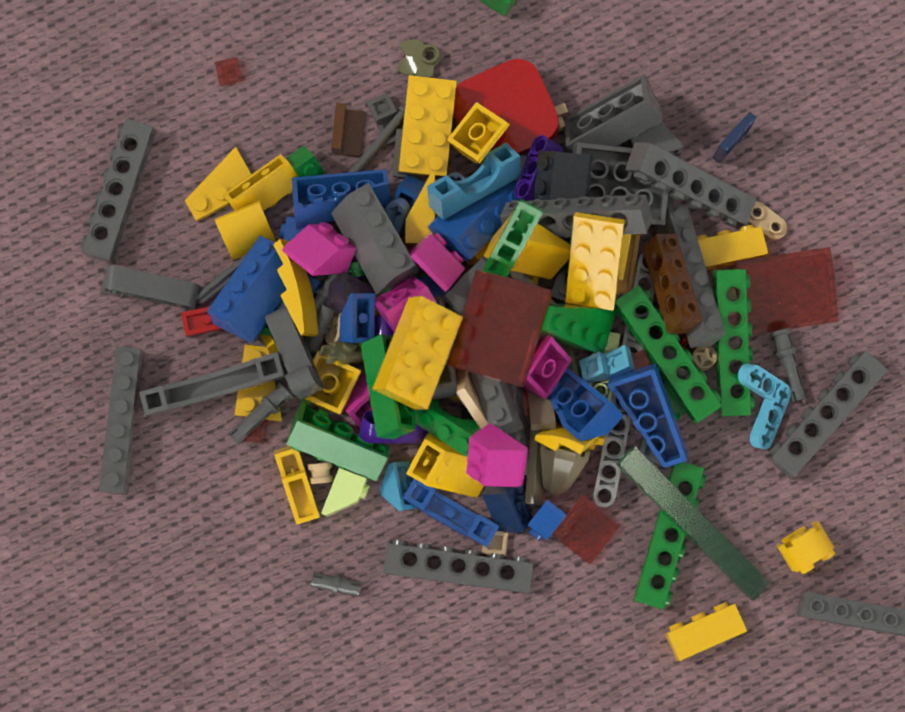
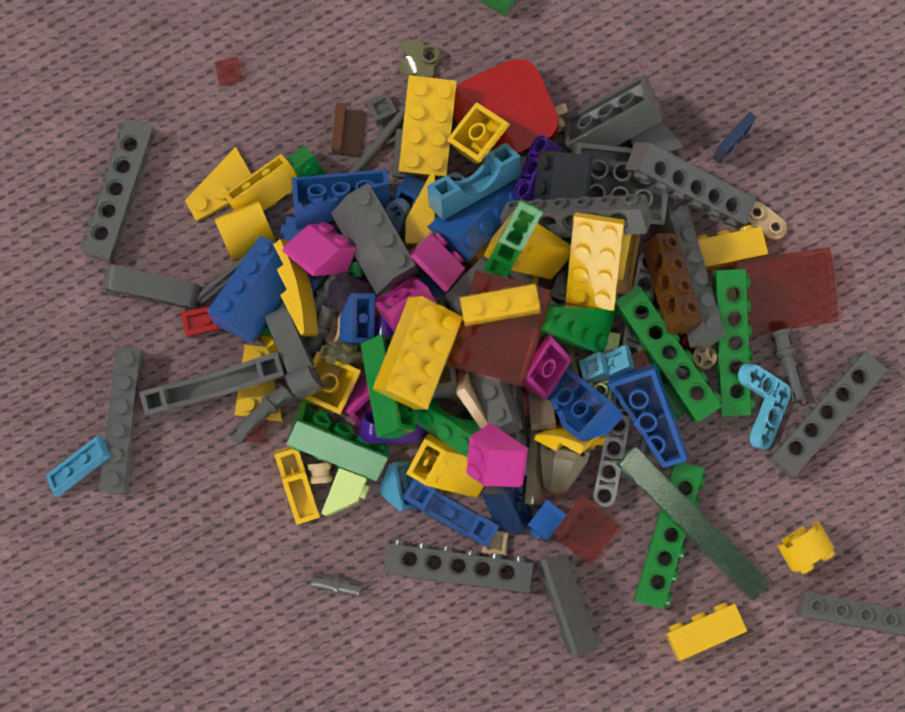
none -> dark azure tile [46,435,111,497]
none -> yellow brick [460,284,540,326]
none -> dark grey slope [537,553,600,658]

